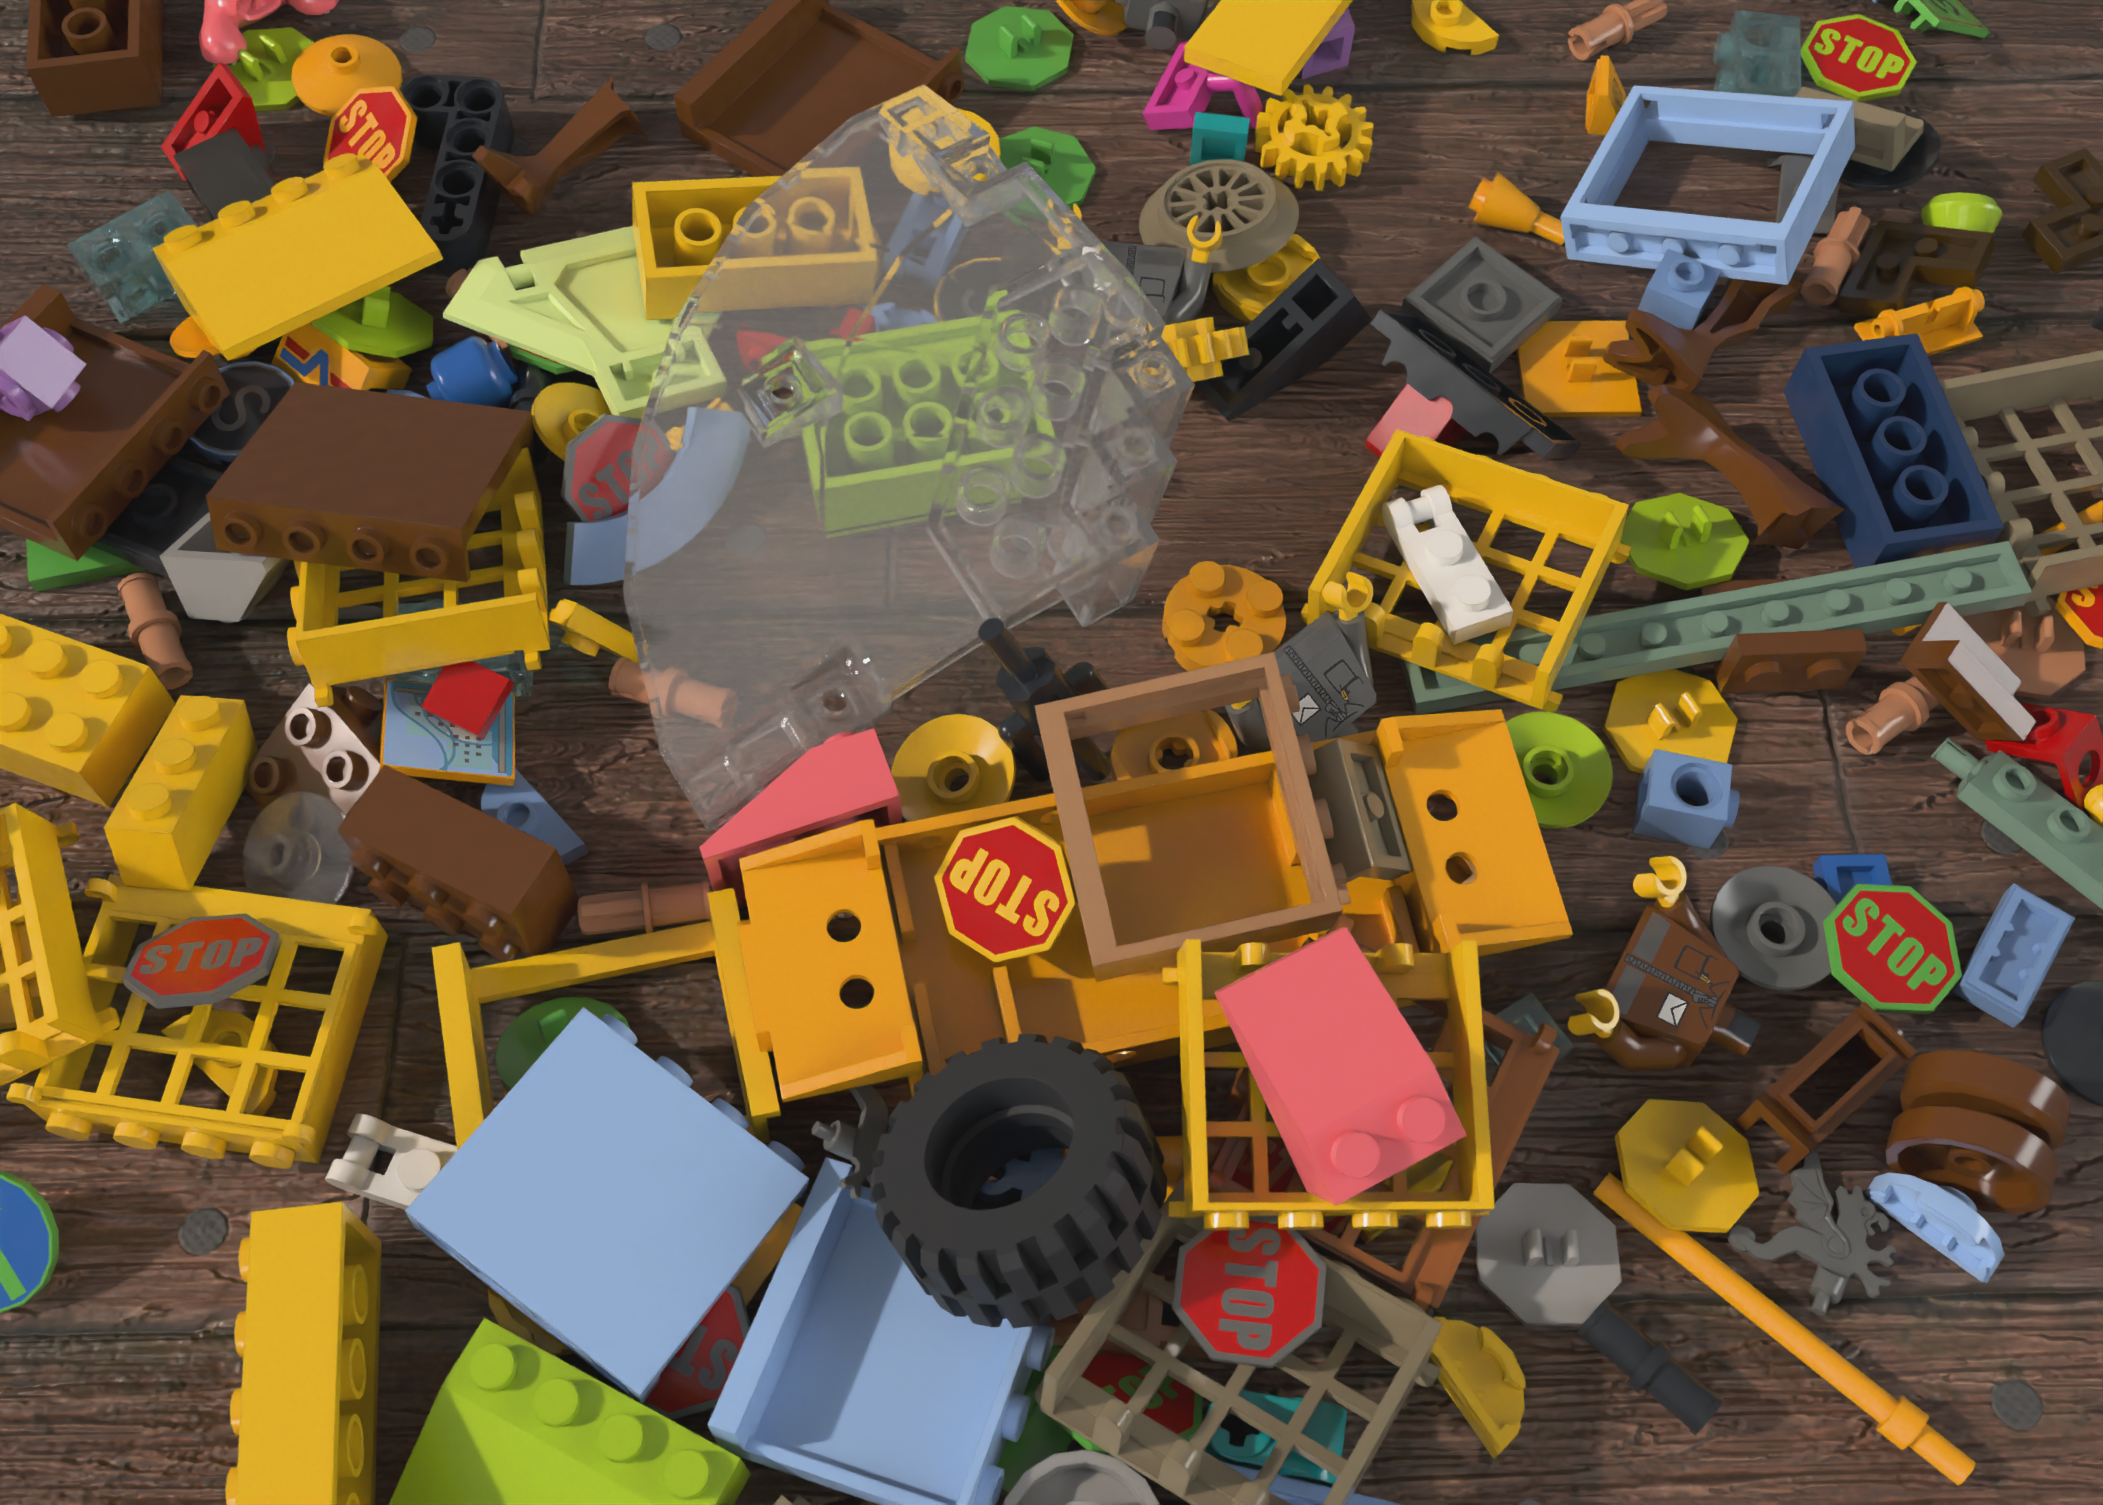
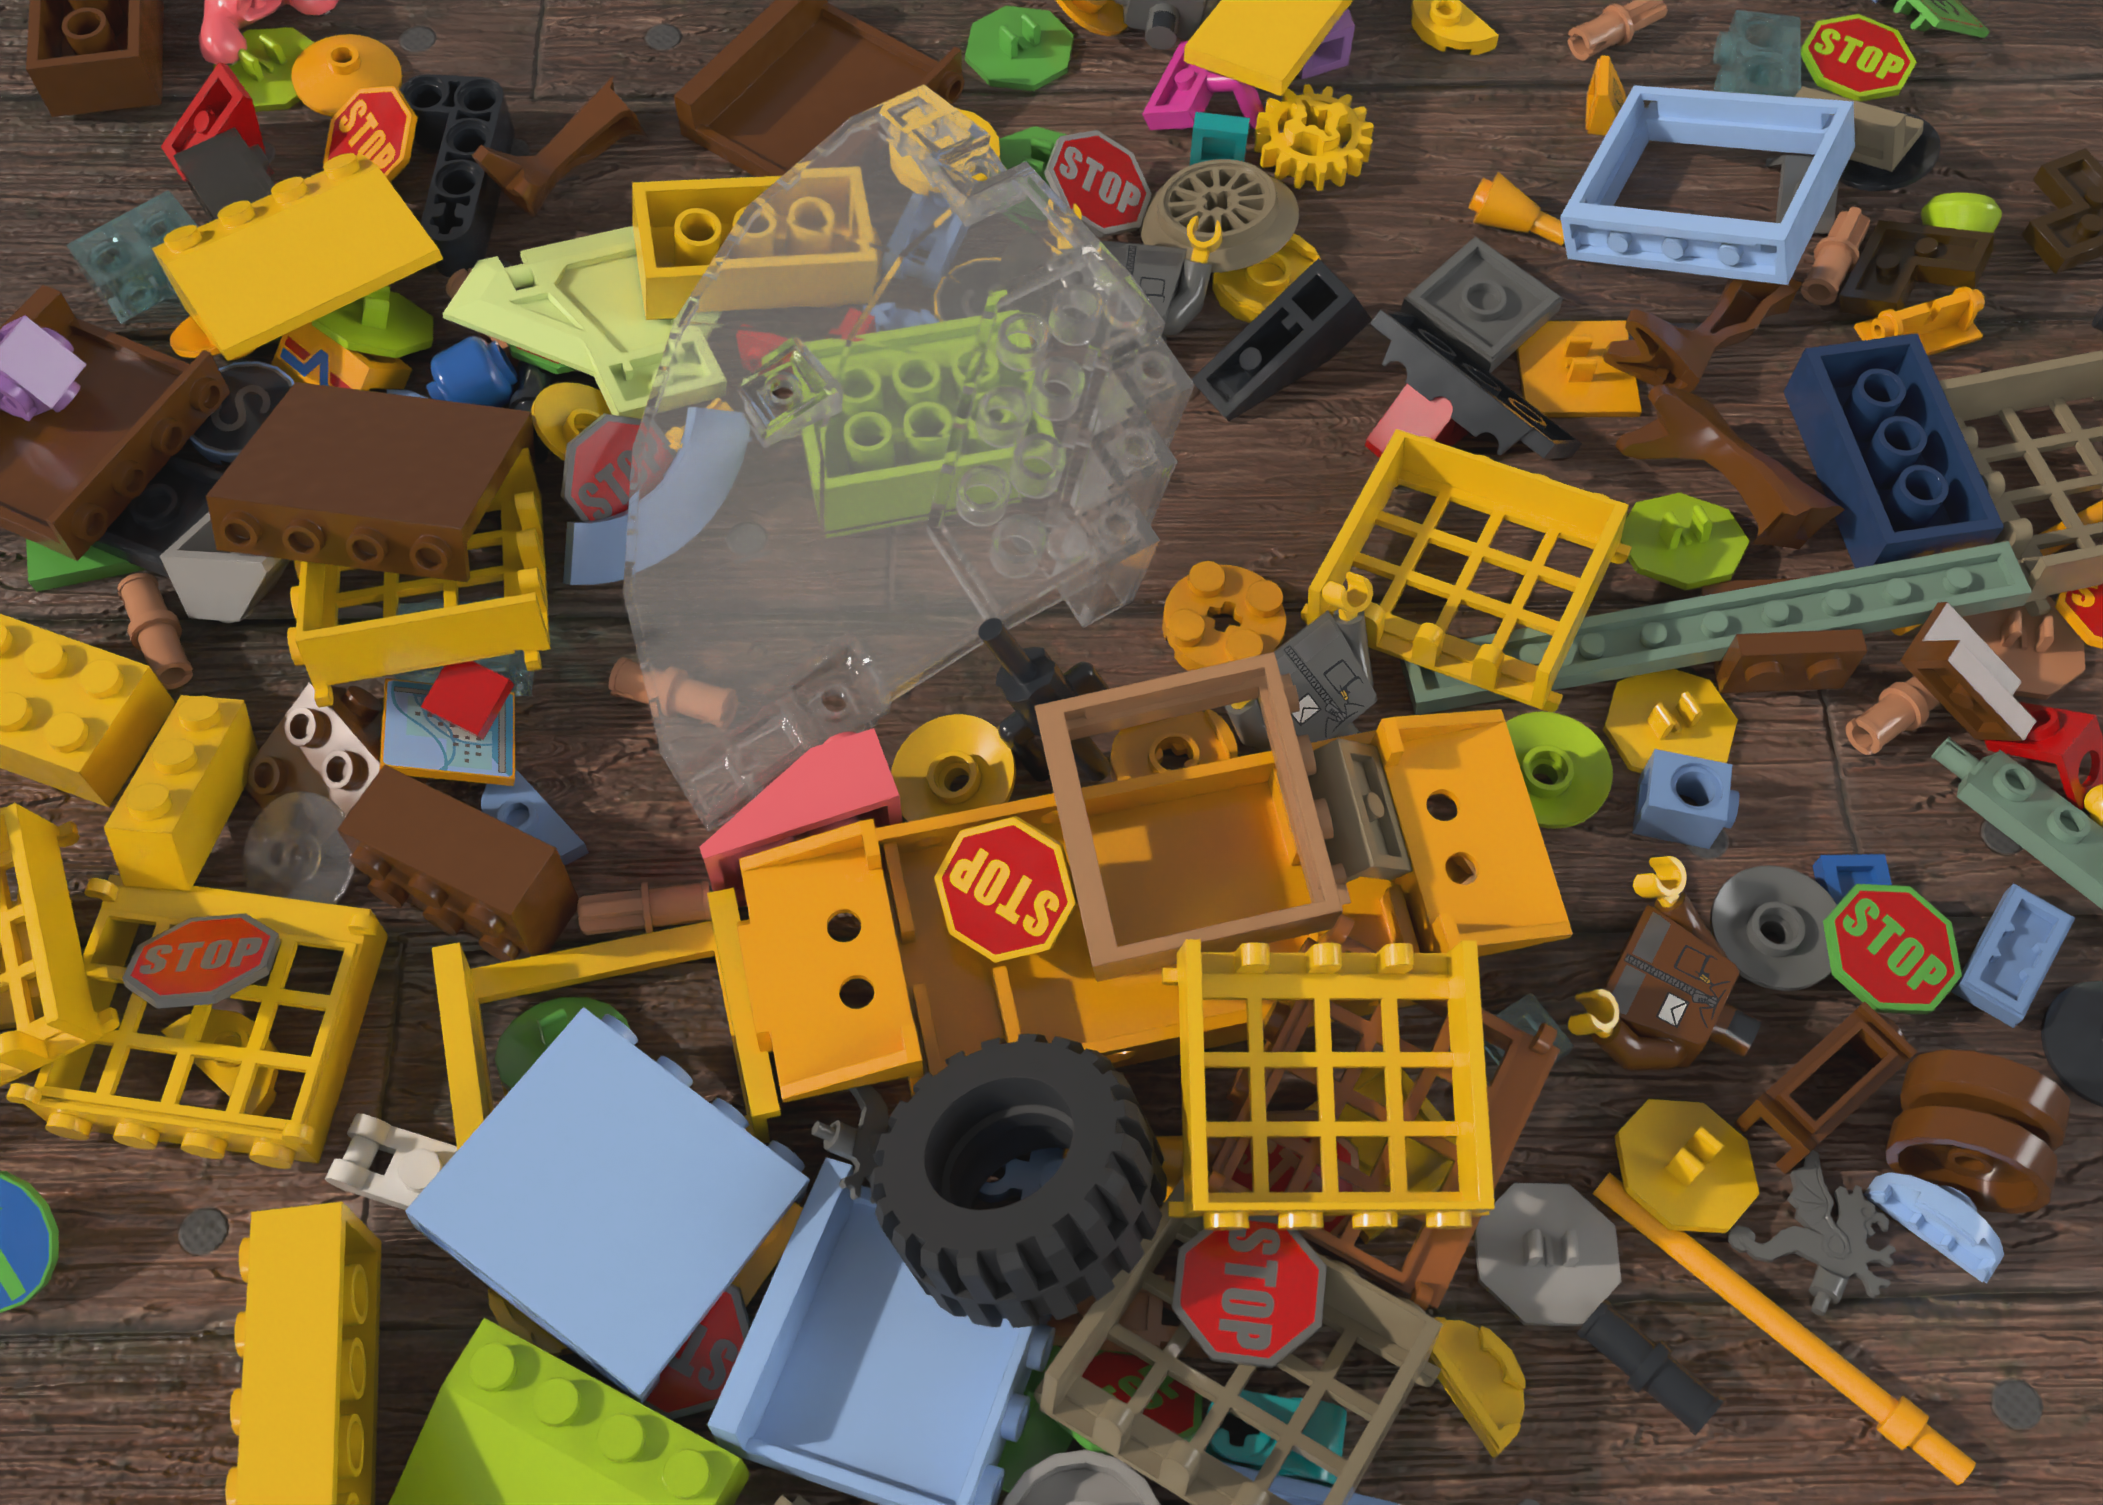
yellow plate [548,599,652,665] -> none
yellow gear [1119,317,1249,389] -> none
coral slope [1215,927,1467,1206] -> none
white plate [1381,485,1514,645] -> none
medium blue brick [1638,249,1721,331] -> none
none -> piece [1044,130,1152,238]

